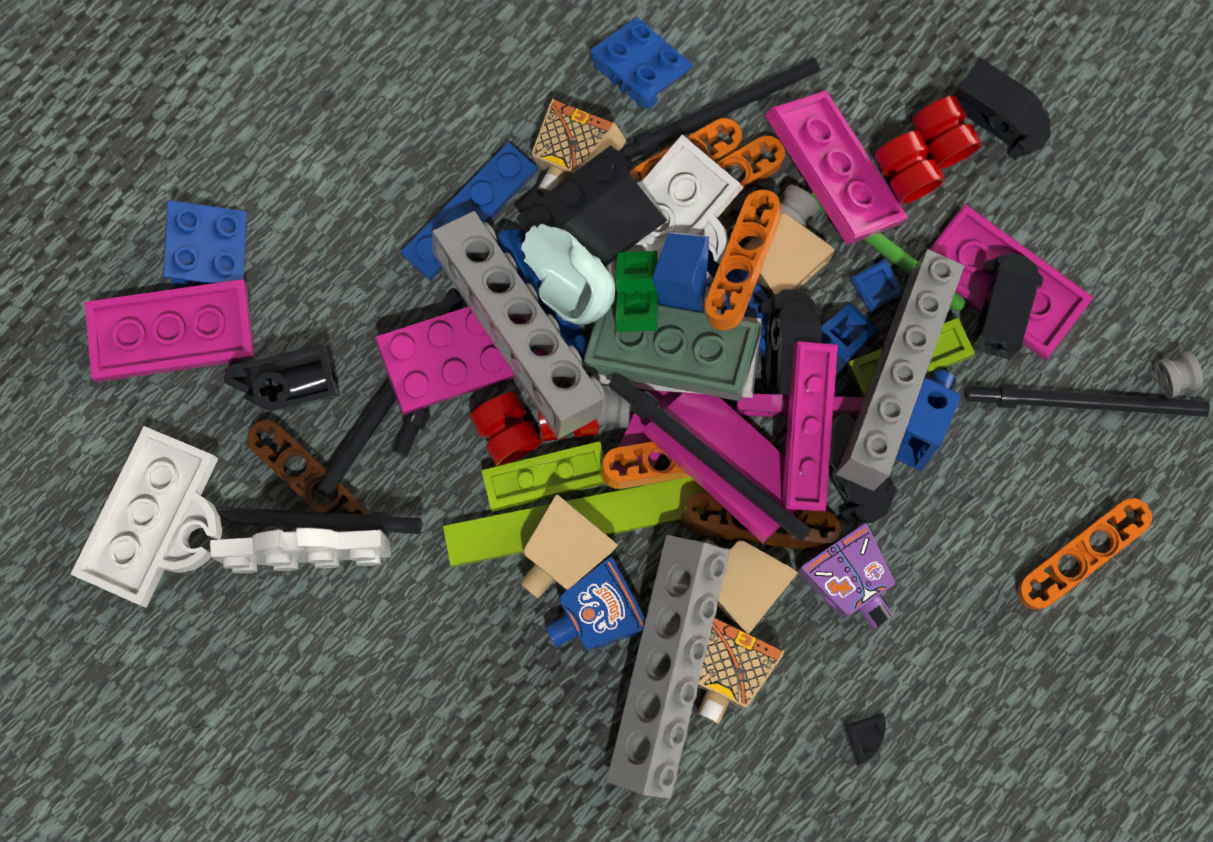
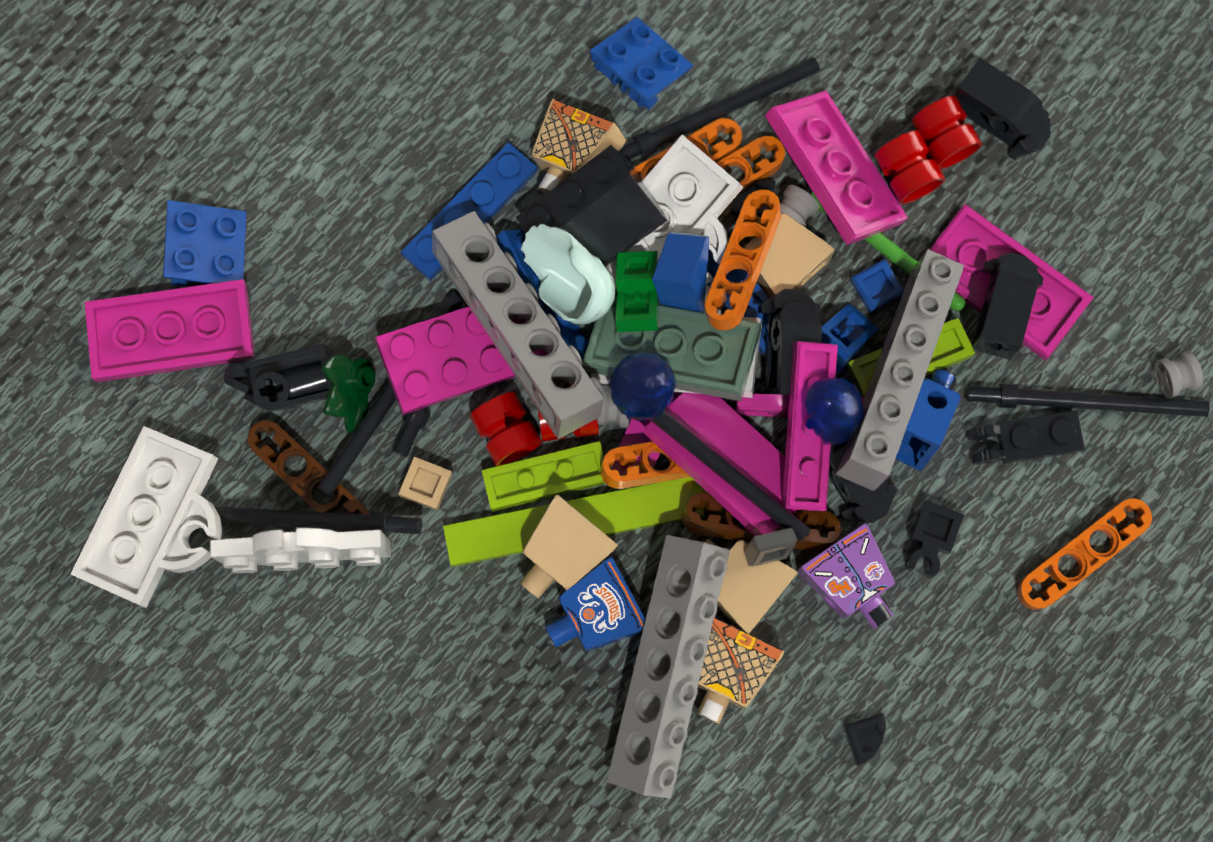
none -> dark green plate [322,355,375,433]
none -> tan plate [399,457,453,511]
none -> clear blue hair [610,352,677,422]
none -> dark grey tile [744,528,797,567]
none -> clear blue hair [805,378,864,446]
none -> black plate [906,500,964,578]
none -> black hinge [966,410,1085,465]

